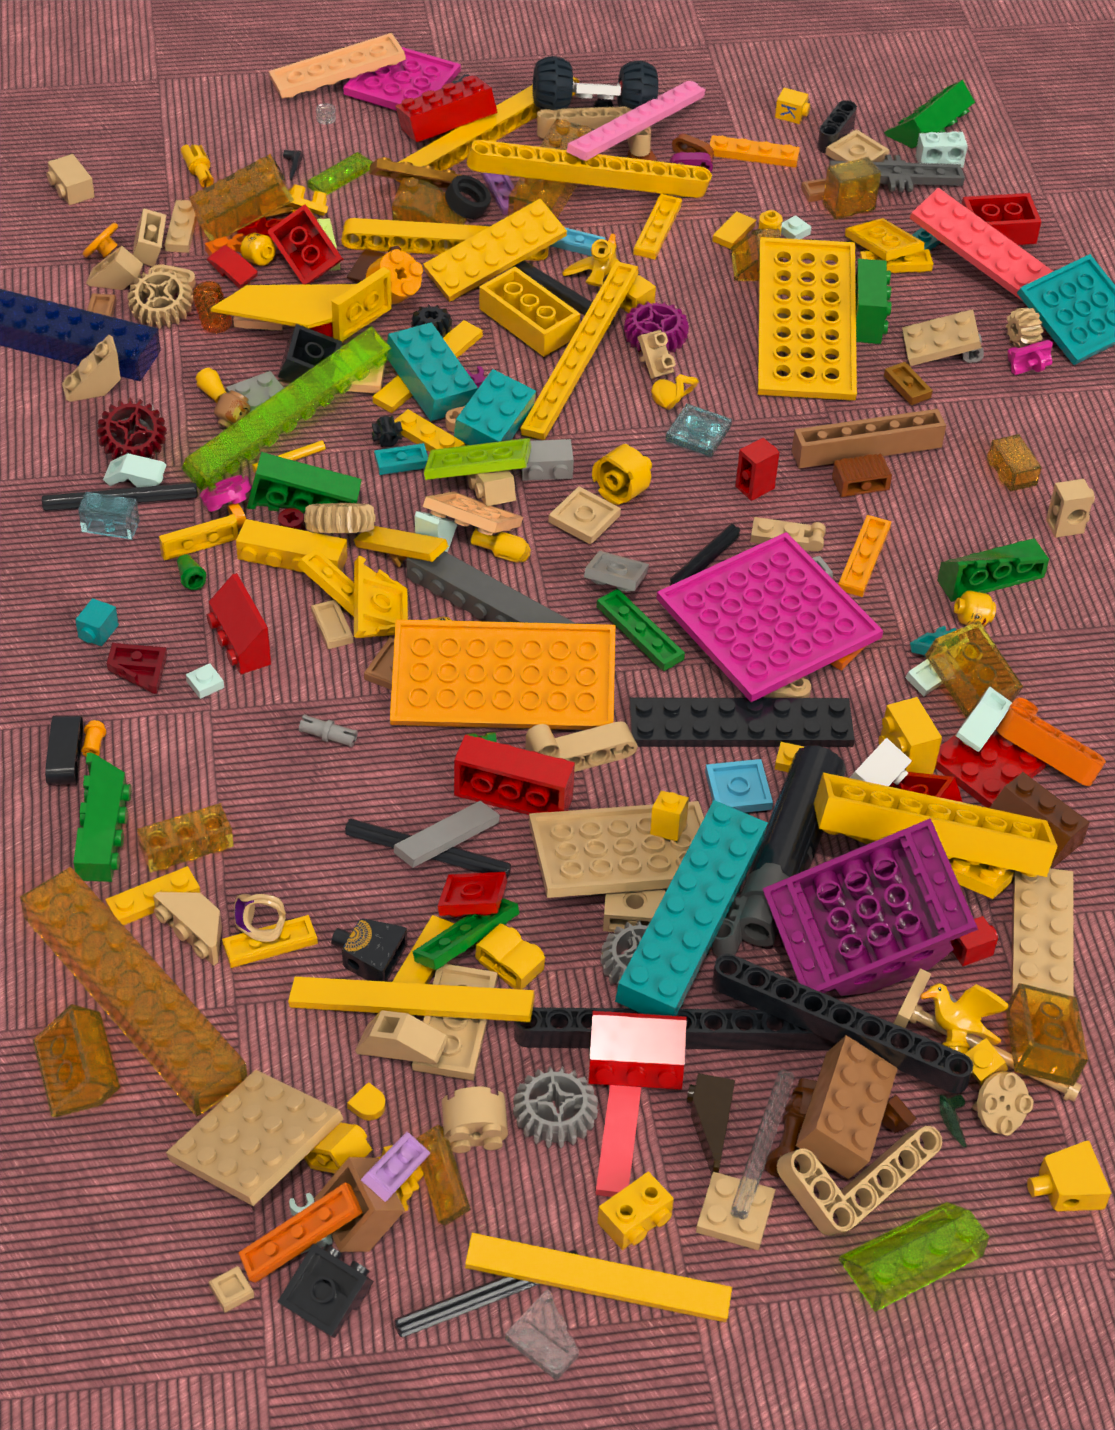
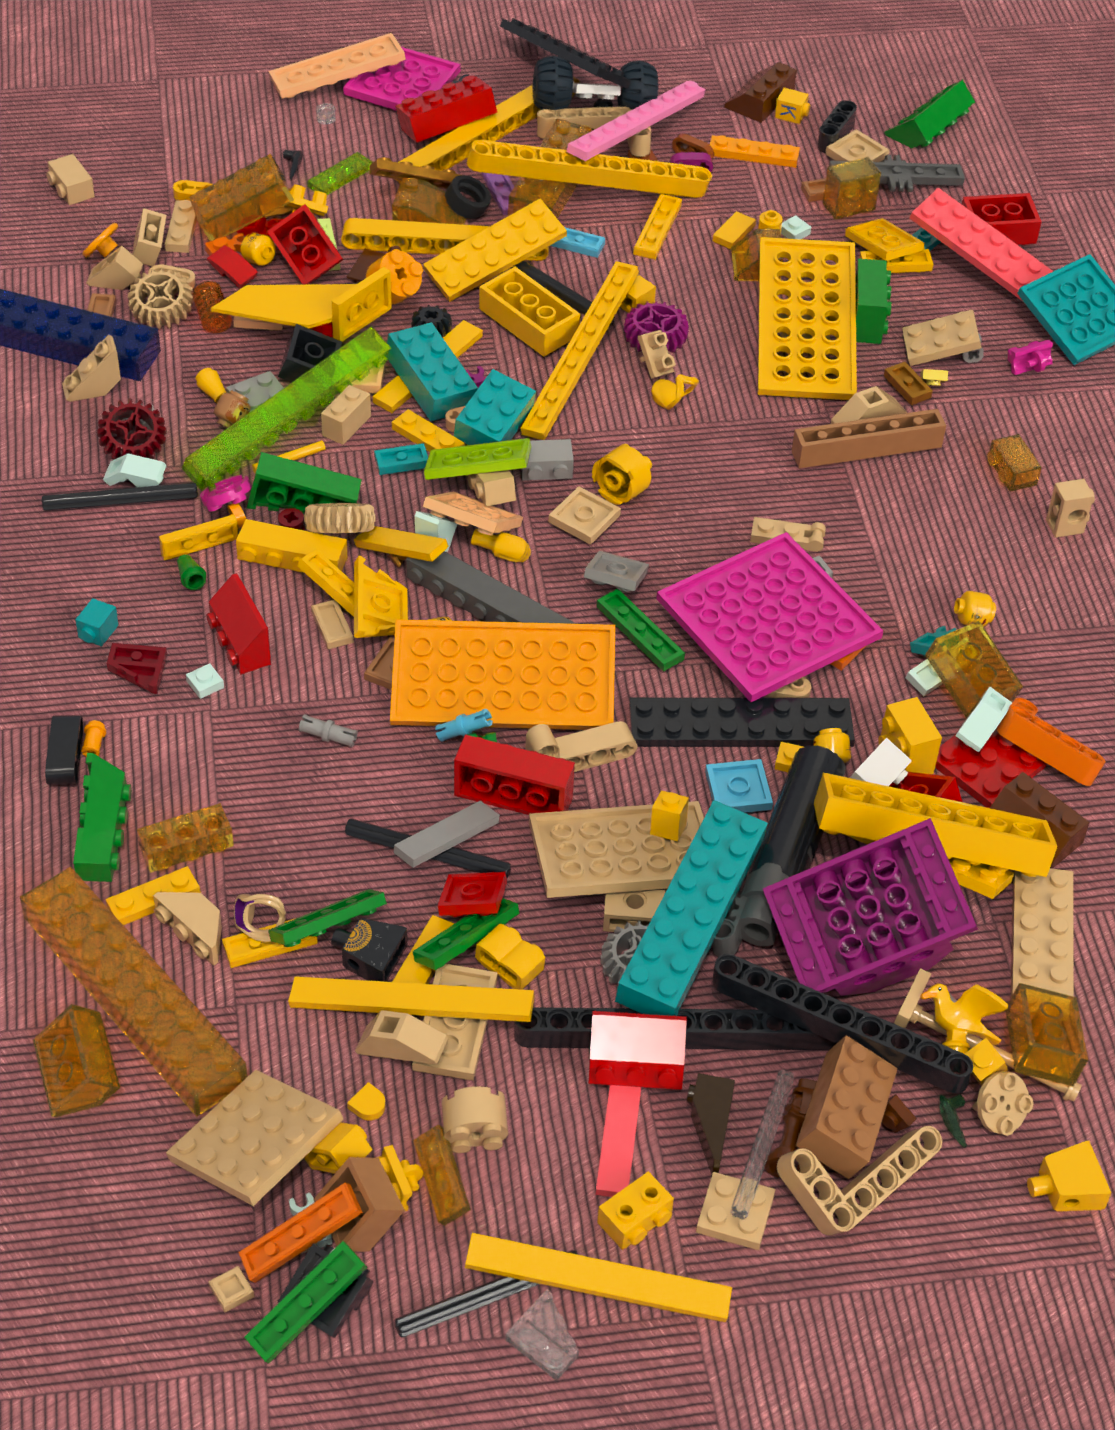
clear light blue brick [78,492,140,540] -> none
yellow arm [181,145,214,187] -> none
lavender tile [361,1132,430,1202] -> none
black gear [371,416,403,447] -> none
light grey gear [513,1066,598,1149] -> none
yellow animal [562,234,620,287] -> none
clear light blue plate [666,403,732,457] -> none
black axle [669,524,741,586] -> none
red brick [735,438,780,501] -> none
dark orange brick [832,453,892,497] -> none
light orange tile [838,515,892,597] -> none
clear neon green slope [839,1202,989,1312] -> none
light aqua brick [916,131,968,168] -> none
green wedge [937,538,1049,602] -> none
red brick [950,916,998,967] -> none
tan gear [1006,308,1043,348] -> none
none -> yellow beam [173,180,217,205]
none -> green plate [244,1241,368,1363]
none -> green plate [268,889,387,947]
none -> tan brick [321,385,371,445]
none -> medium azure pin [435,709,493,742]
none -> black plate [500,18,632,89]
none -> reddish brown slope [724,62,797,123]
none -> yellow head [813,728,851,763]
none -> tan slope [831,386,907,424]
none -> light yellow plate [920,369,948,386]

